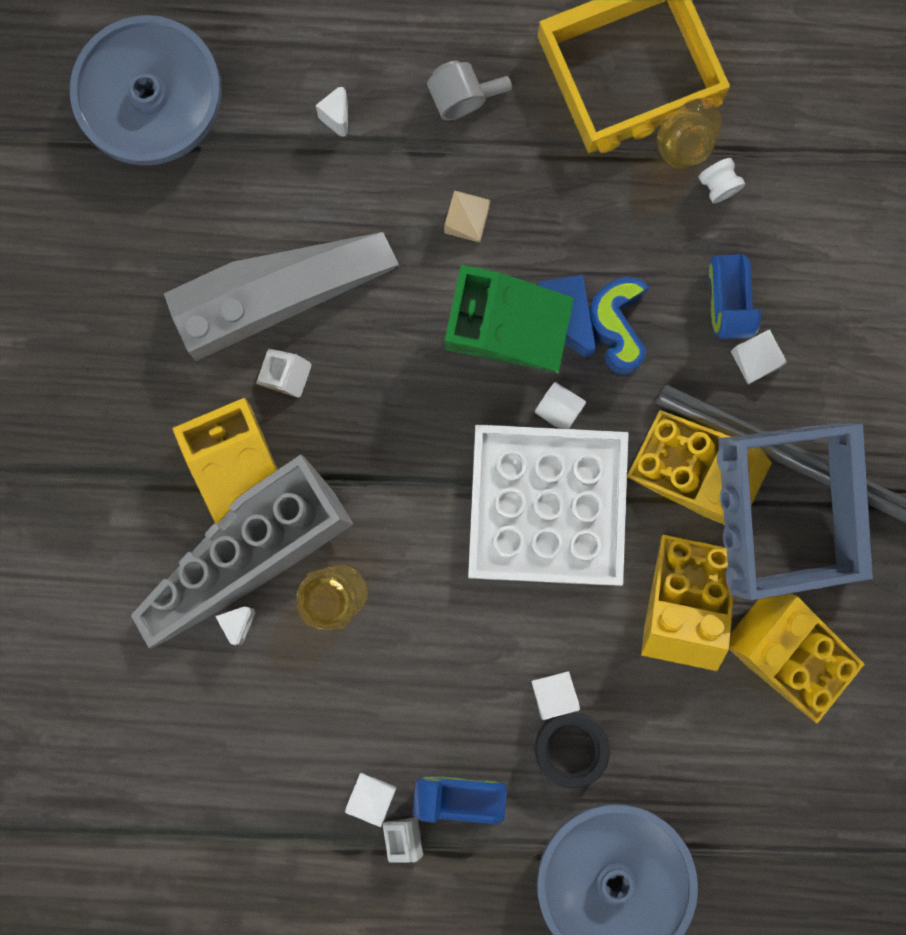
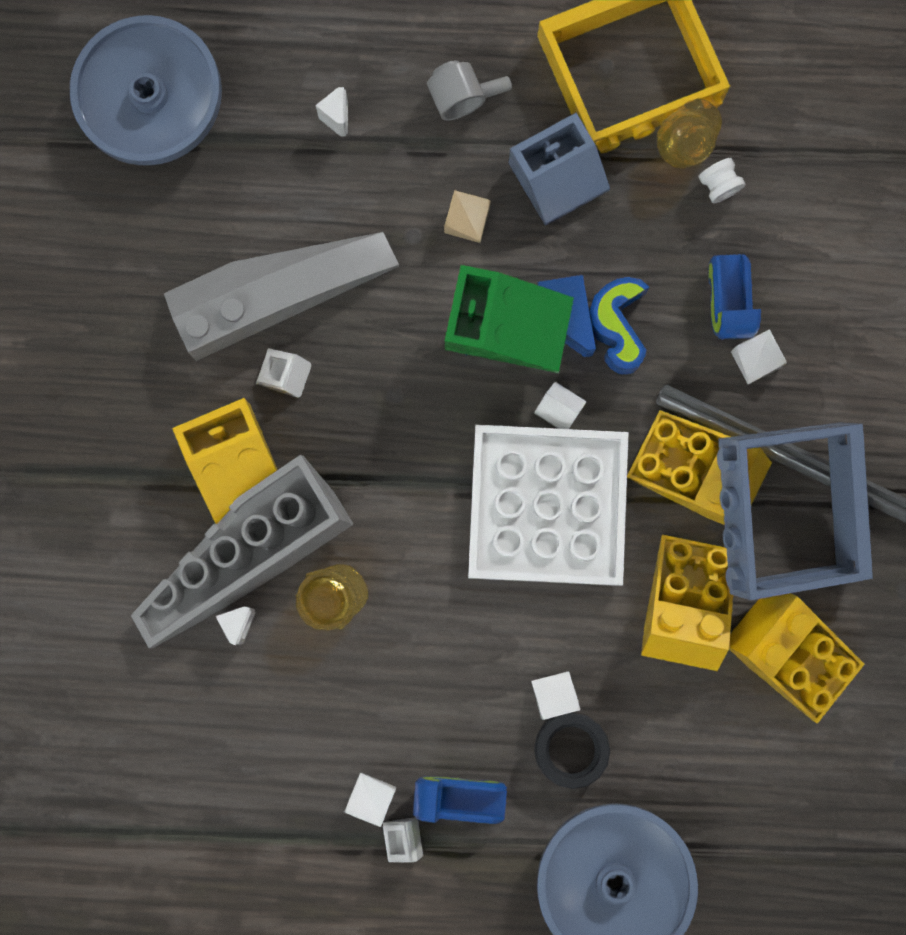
none -> sand blue slope [508,113,610,226]

